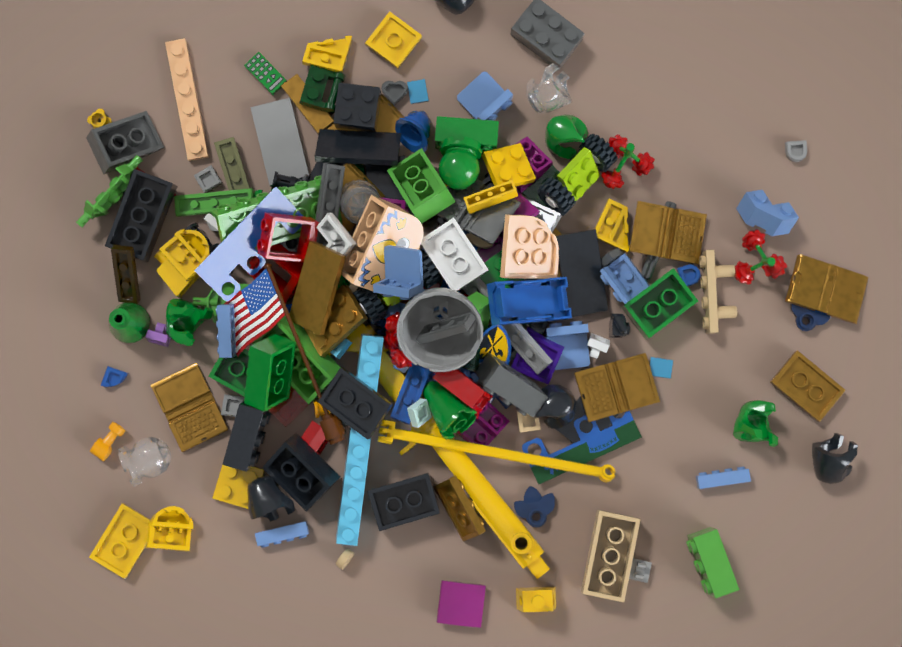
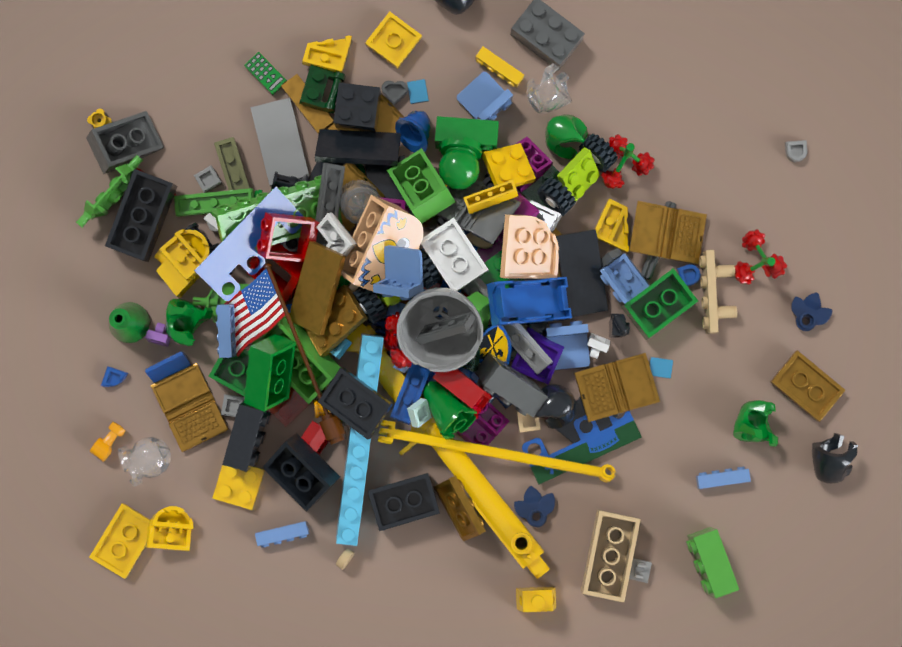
dark brown plate [111,245,141,304] -> none
light nougat plate [165,38,209,161] -> none
black piece [247,475,296,522] -> none
magenta slope [436,580,486,628] -> none
medium blue brick [736,190,799,236] -> none
pearl gold piece [785,255,868,324] -> none
none -> blue slope [145,351,191,383]
none -> yellow piece [475,46,524,88]

